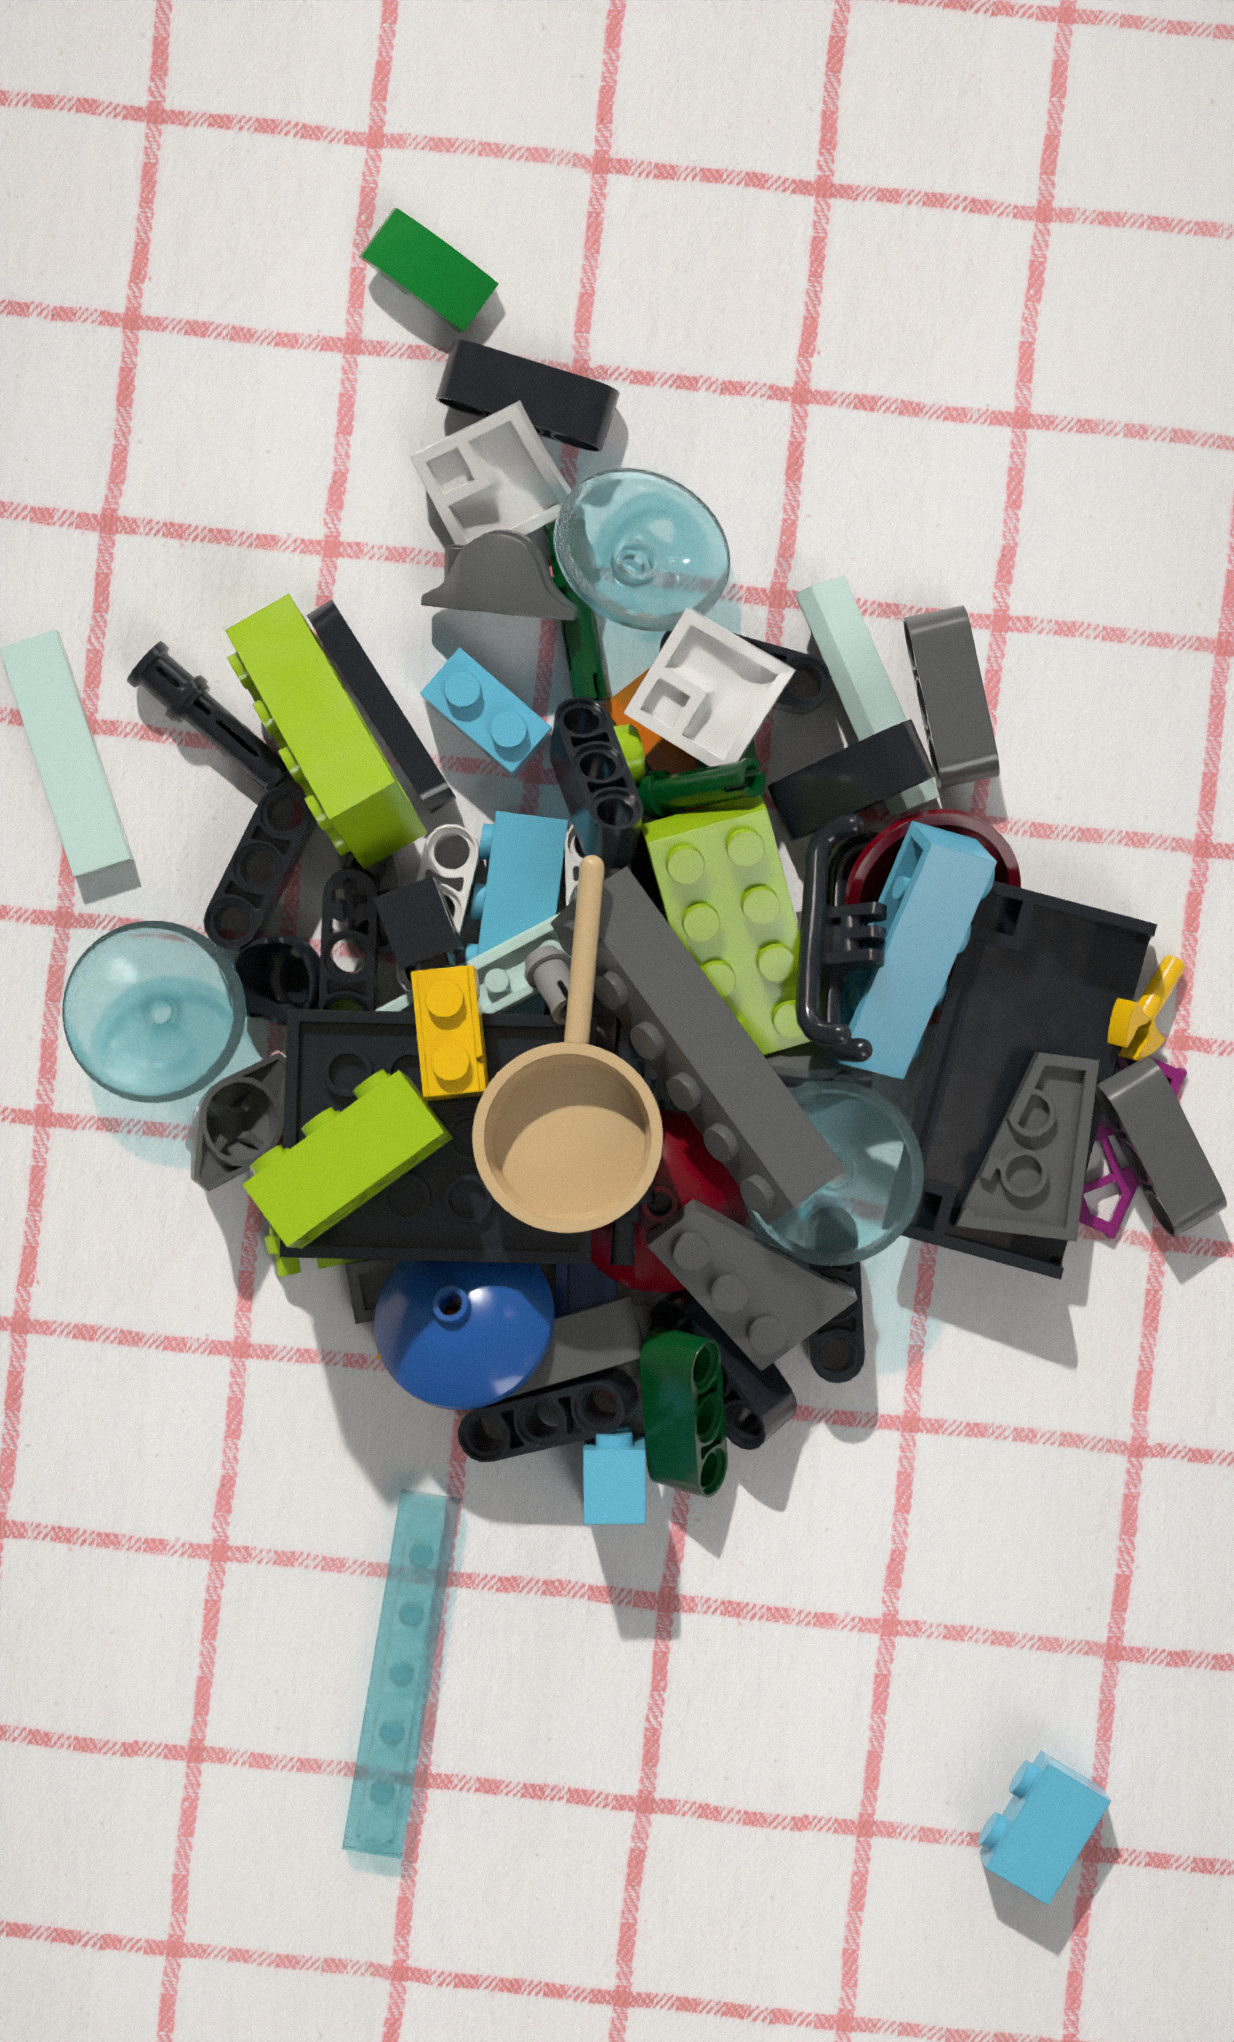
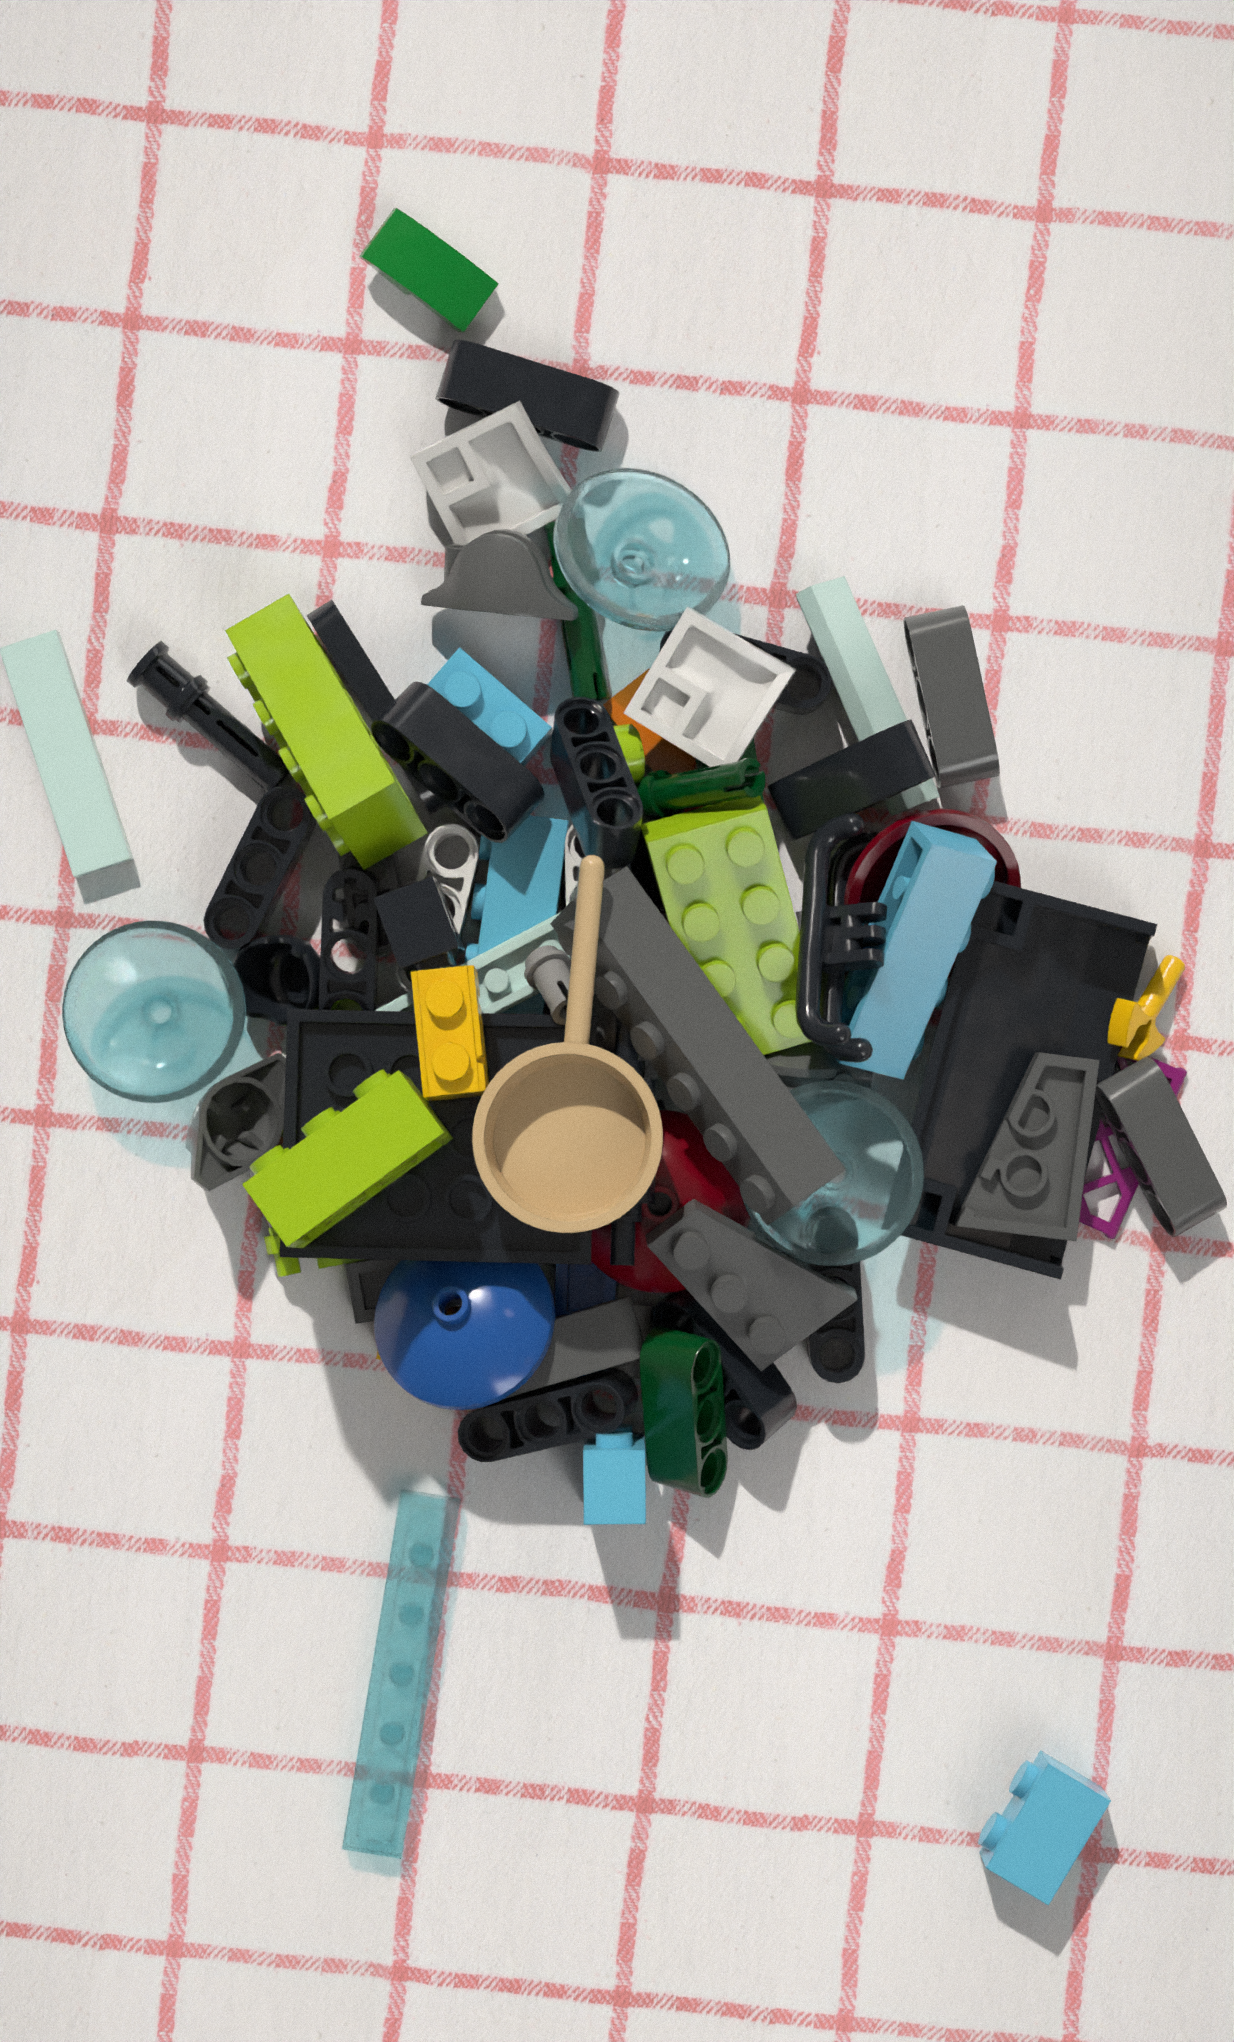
none -> black beam [371,682,545,843]

